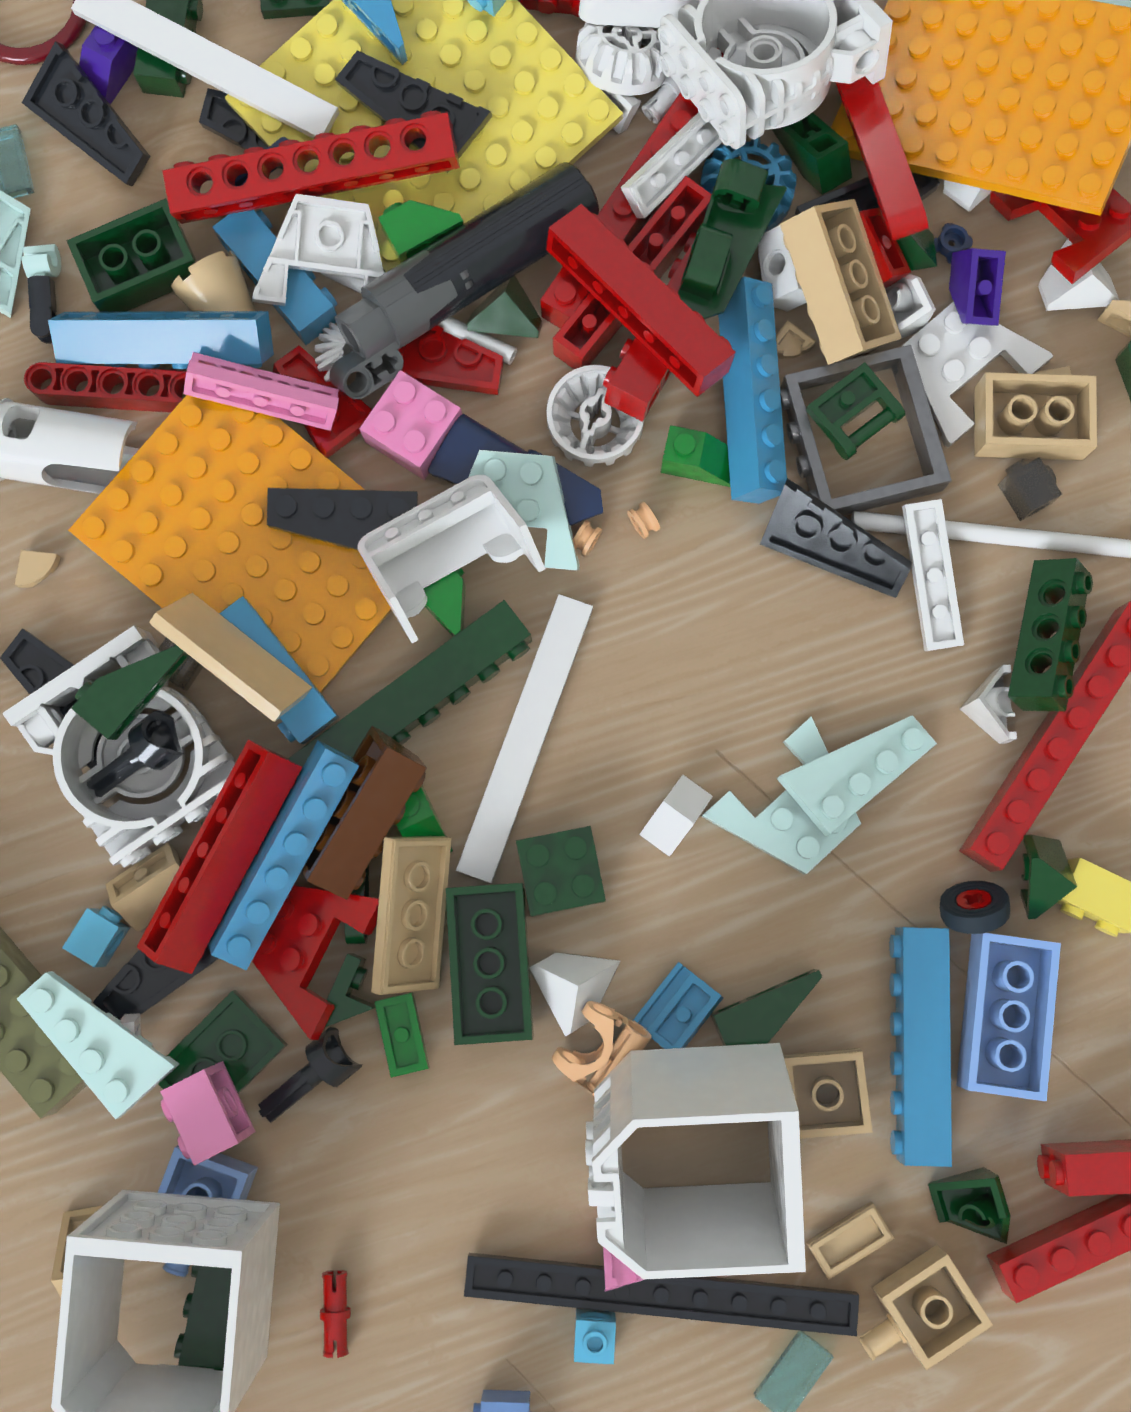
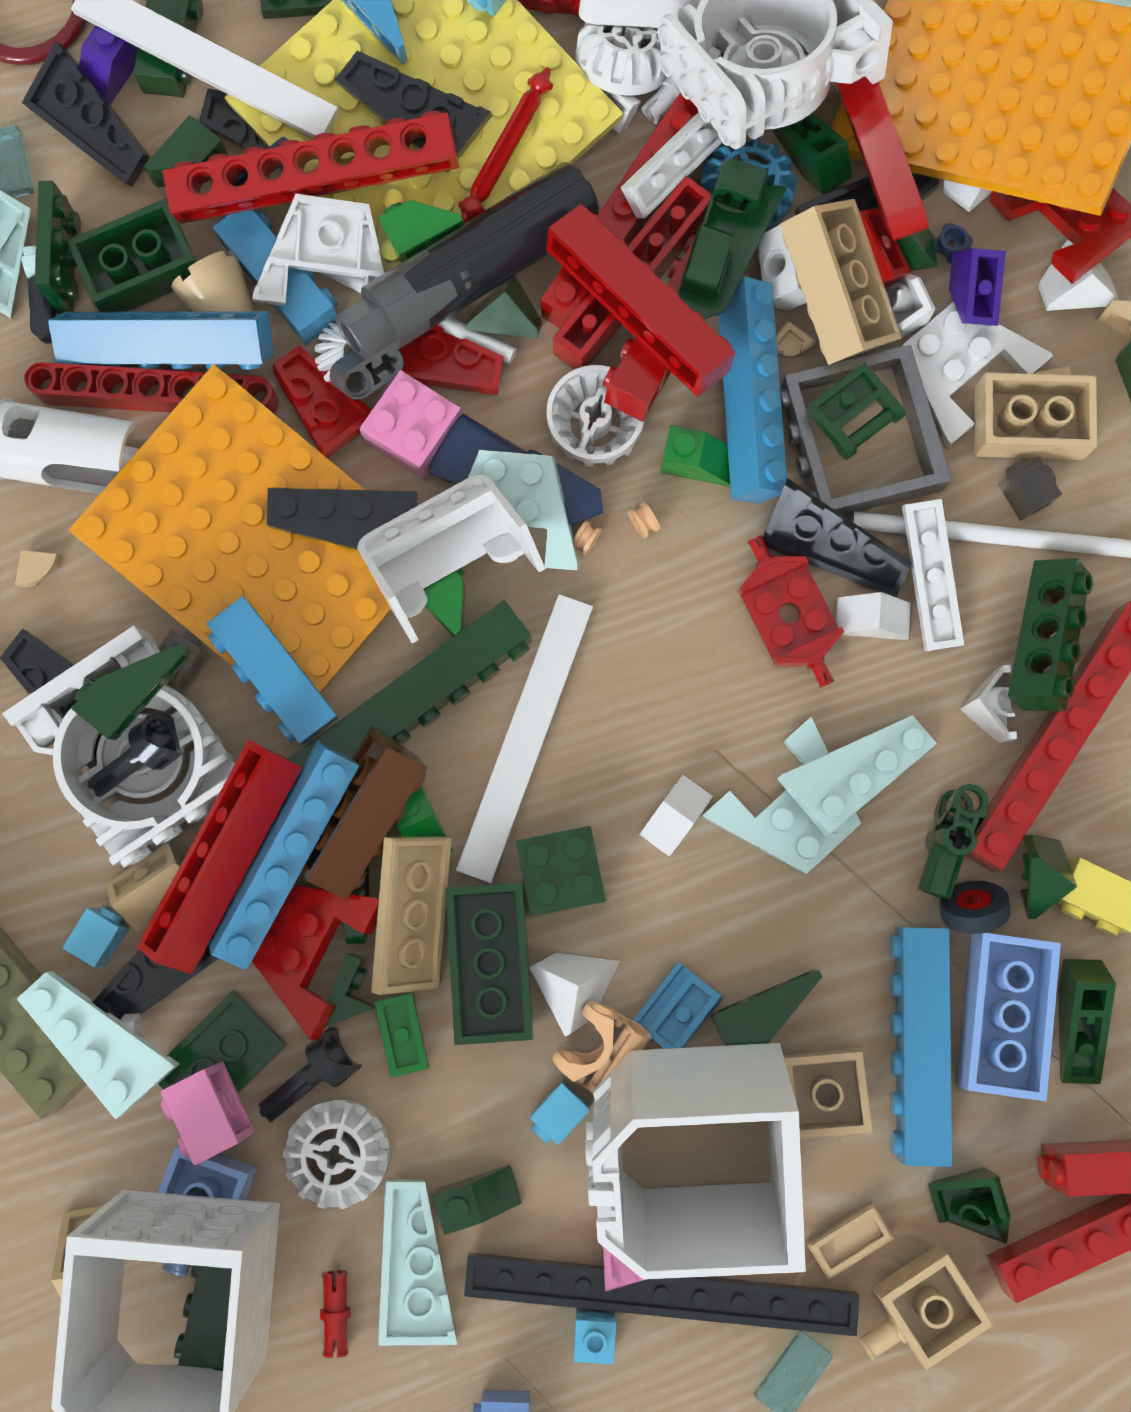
tan tile [149,593,312,722] -> none
bright pink fence [183,352,339,431] -> none
none -> dark green plate [34,181,81,314]
none -> dark green slope [143,115,228,188]
none -> white gear [283,1099,391,1209]
none -> light aqua wing [378,1179,457,1346]
none -> dark green slope [433,1164,522,1235]
none -> red wheel [458,67,553,223]
none -> medium azure brick [530,1080,590,1145]
none -> red plate [738,535,844,688]
none -> white slope [835,592,911,640]
none -> dark green connector [917,784,989,900]
none -> dark green slope [1058,959,1116,1084]

